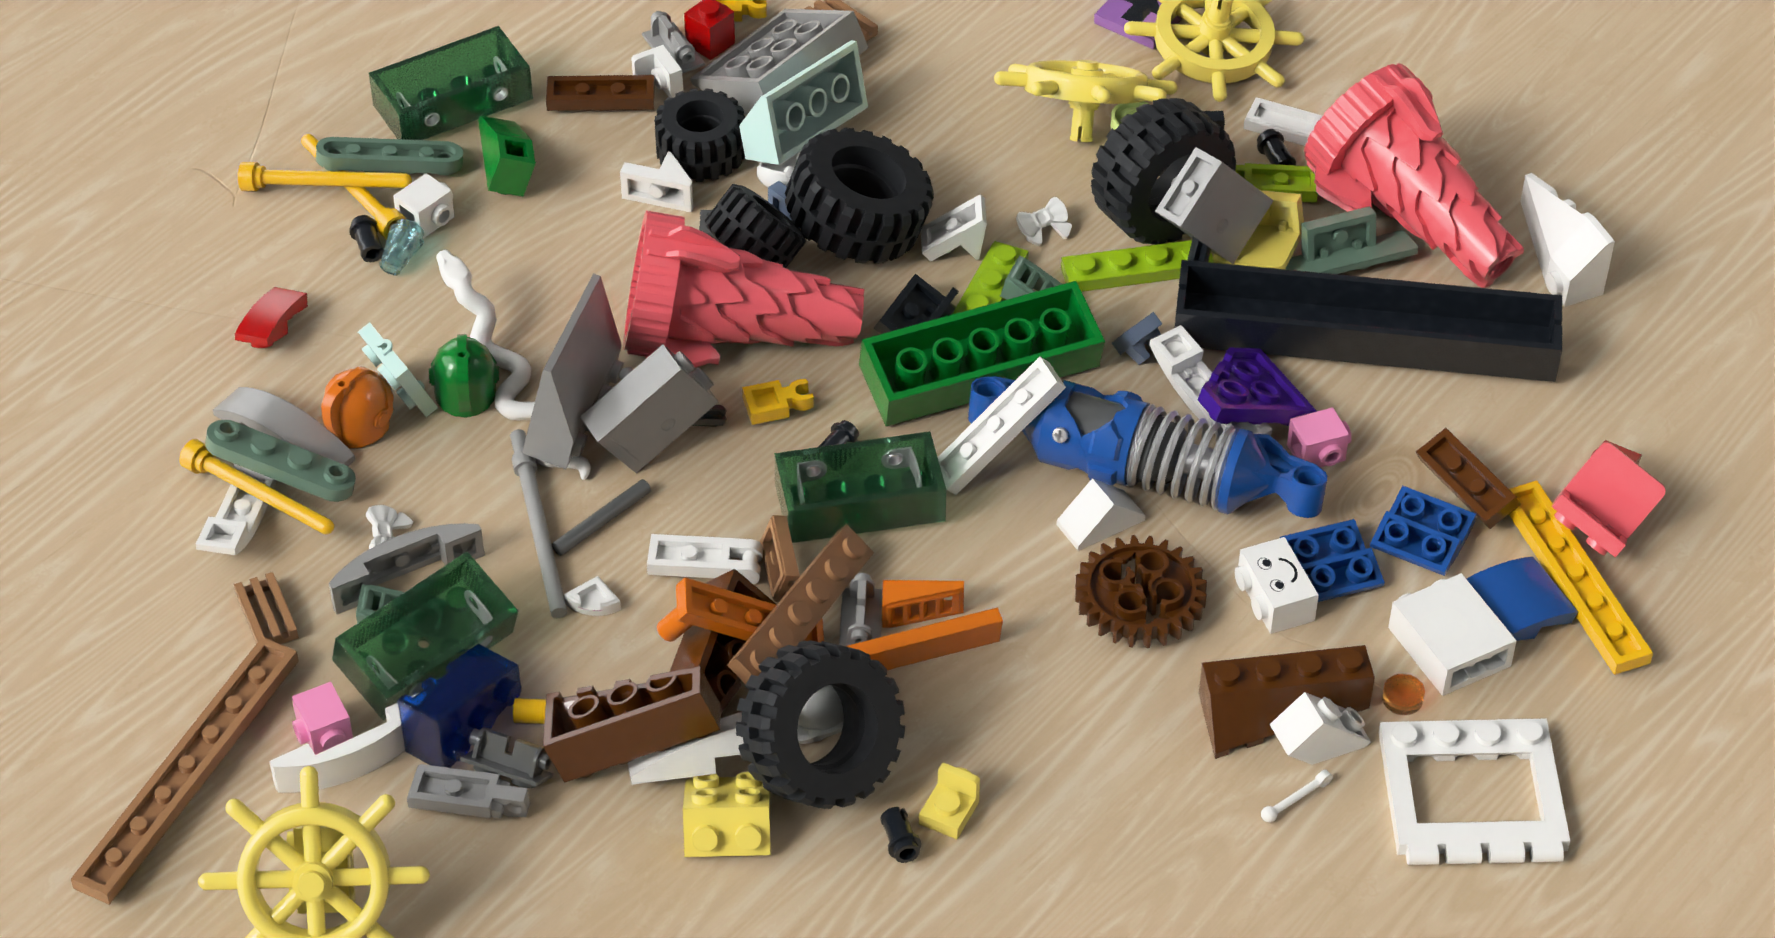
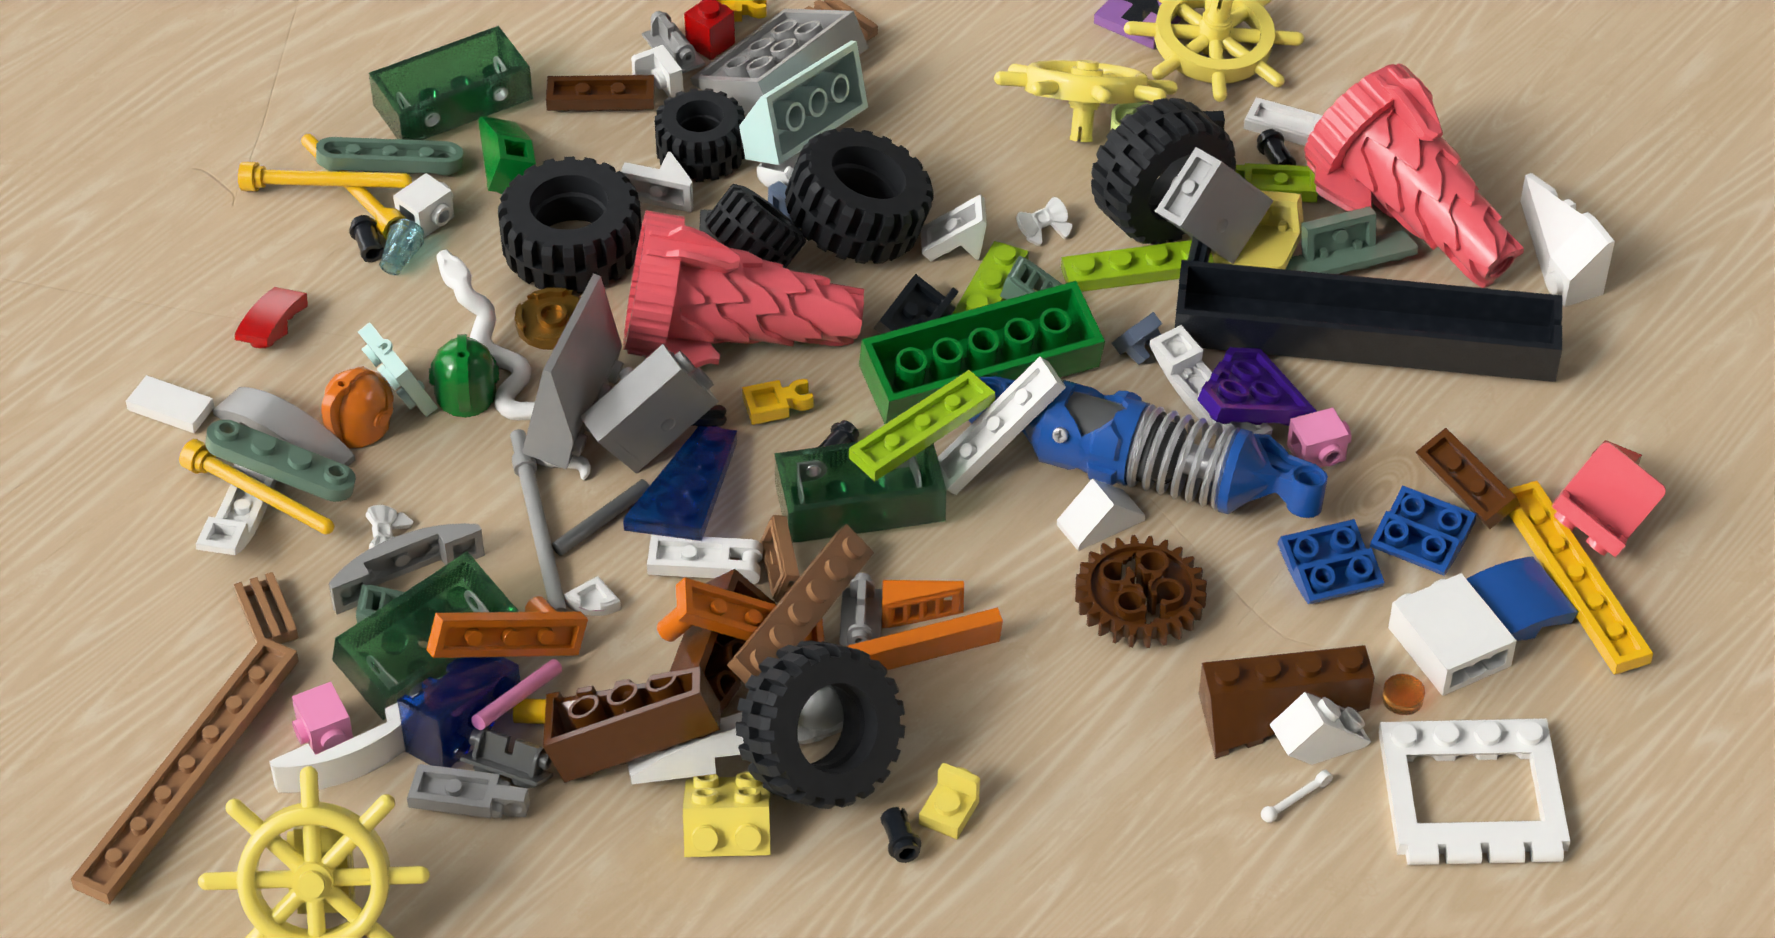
white brick [1235,537,1319,634] -> none
none -> white tile [126,375,215,433]
none -> orange piece [426,596,588,658]
none -> bright pink bar [471,659,562,730]
none -> black tyre [498,156,642,294]
none -> pearl gold tile [514,288,581,350]
none -> clear blue wing [623,425,737,541]
none -> lime plate [849,370,995,481]

